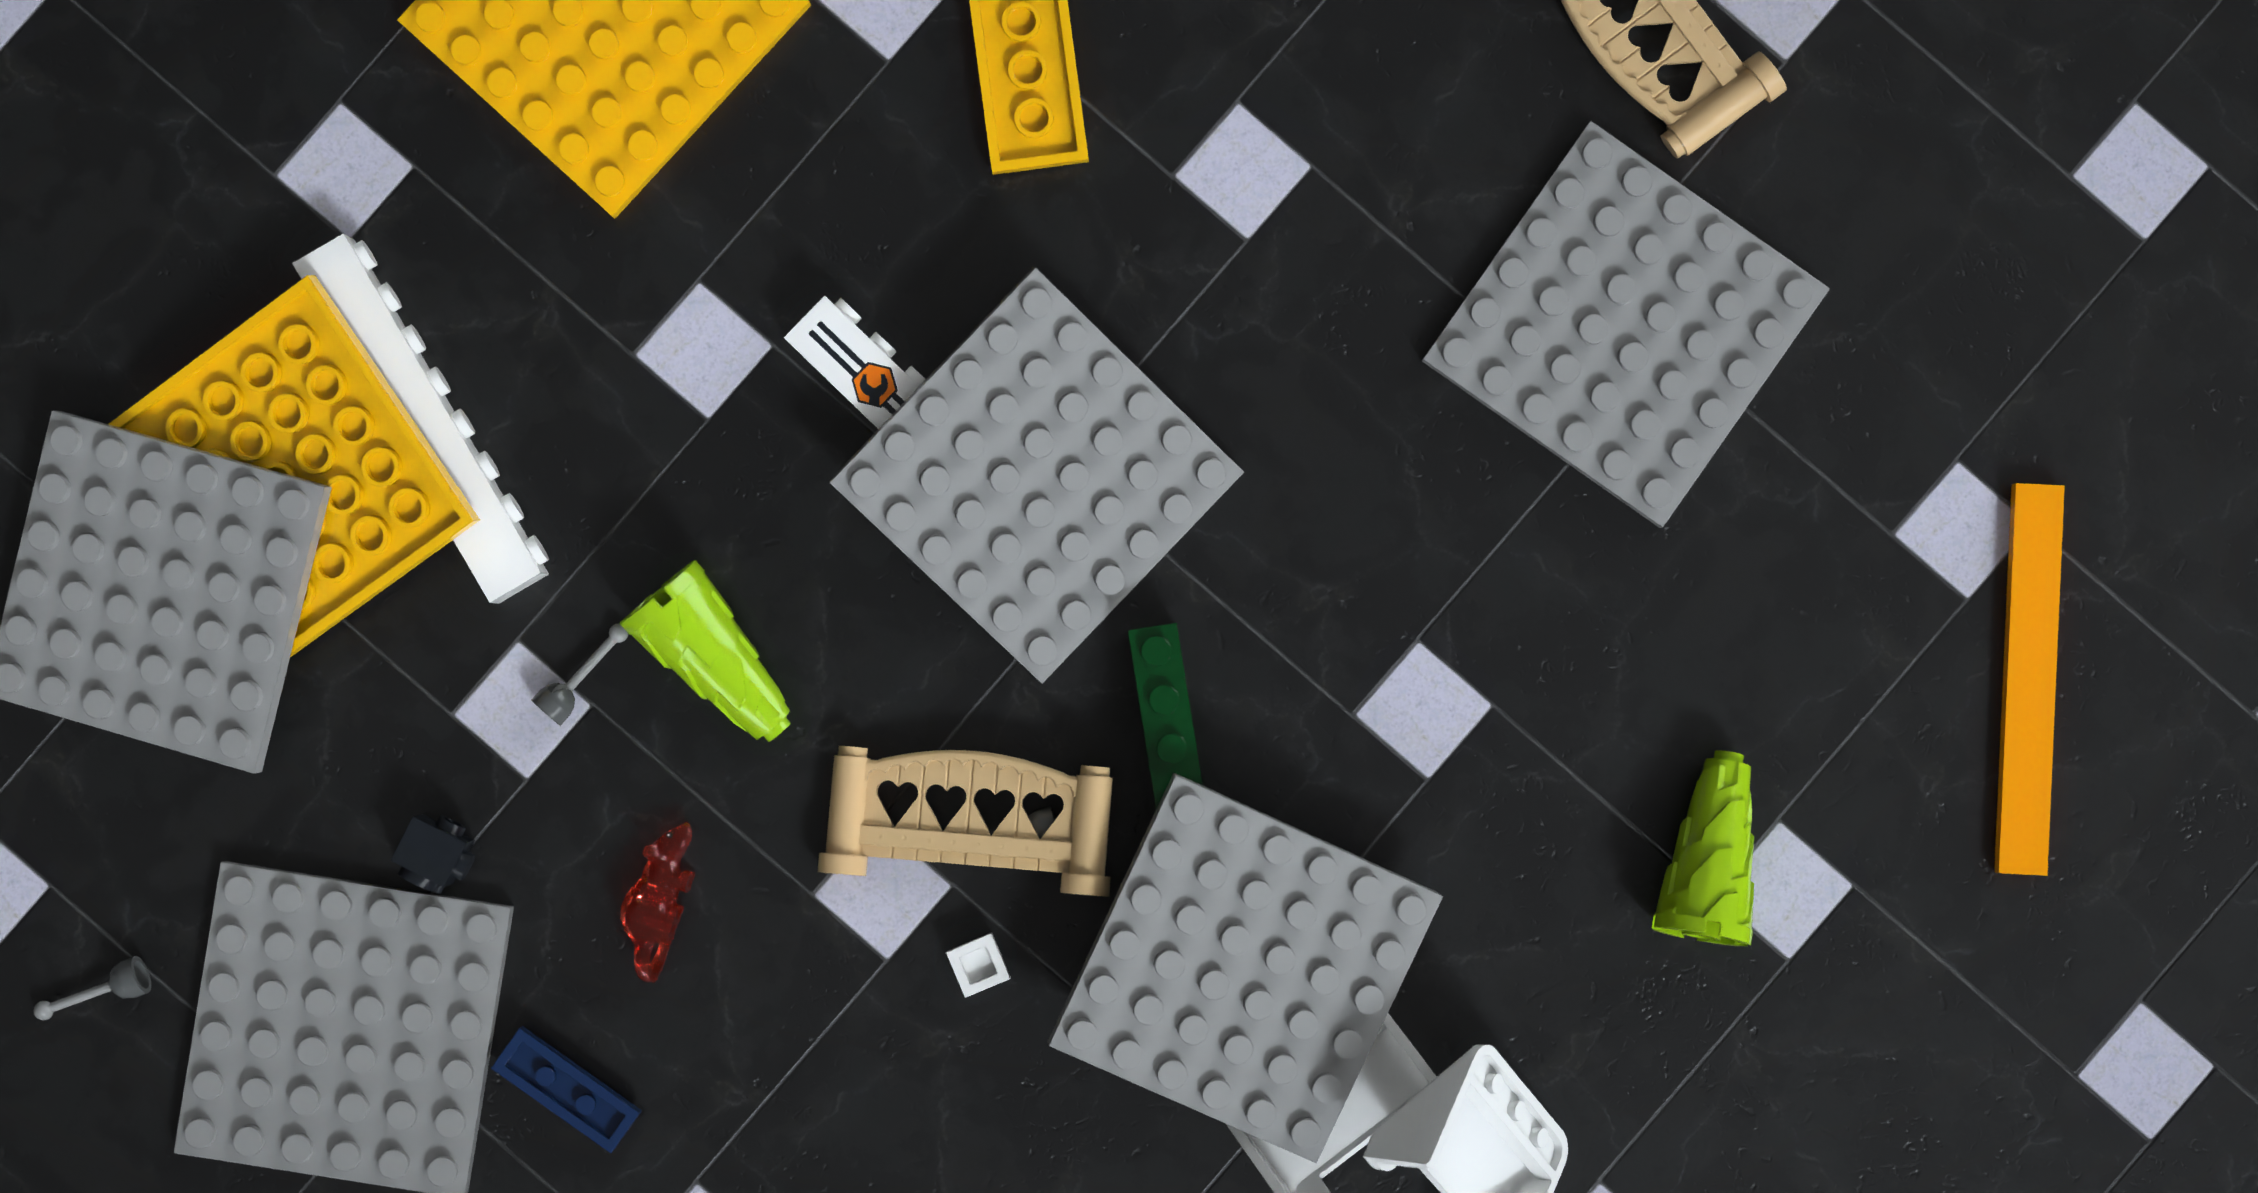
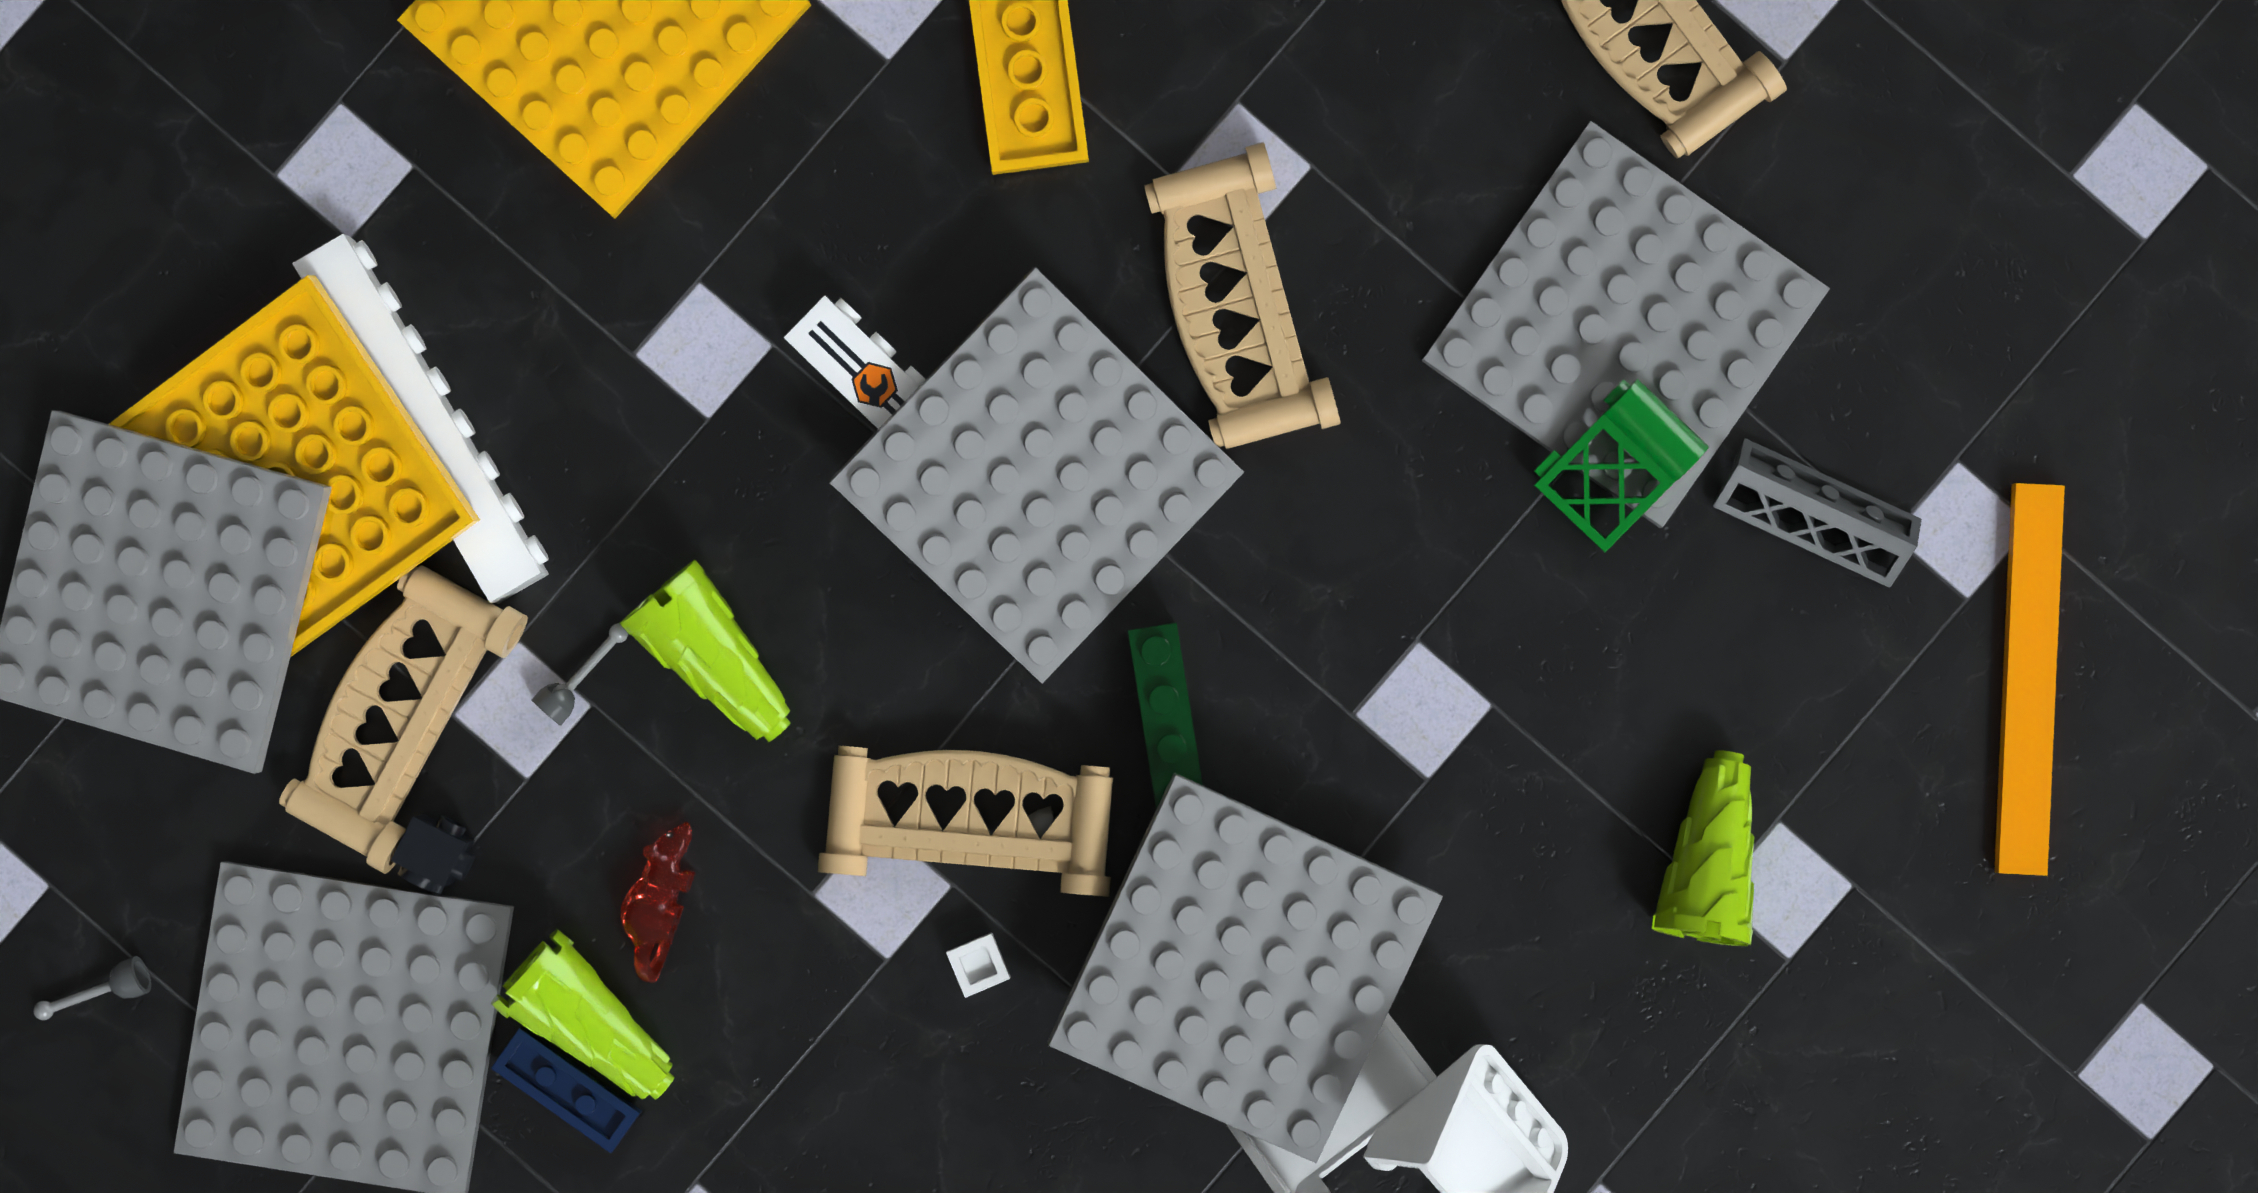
none -> tan piece [279,565,528,874]
none -> lime cone [491,929,675,1100]
none -> tan piece [1144,142,1341,449]
none -> green piece [1534,379,1709,552]
none -> dark grey fence [1713,438,1922,588]

